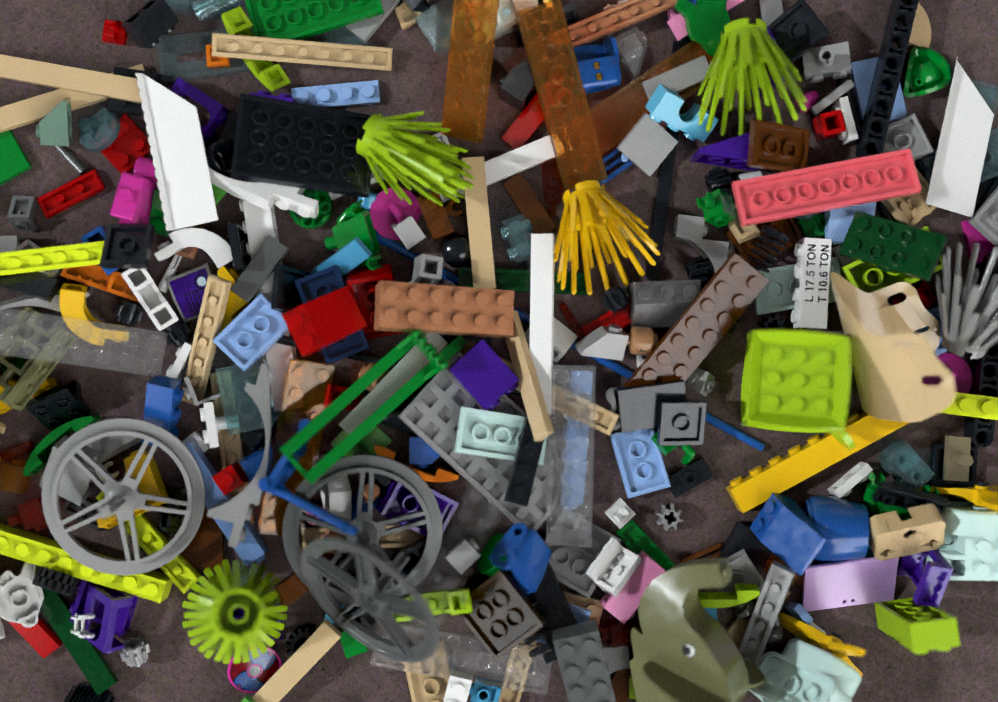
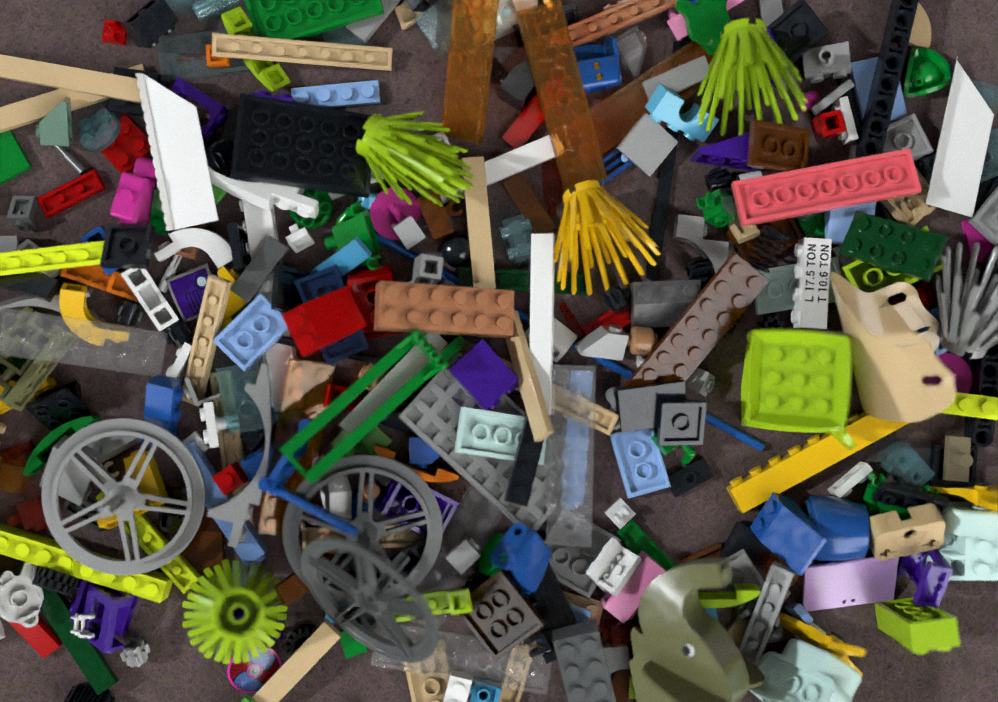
light grey gear [655,503,683,531] -> none
none -> white tile [285,223,315,253]

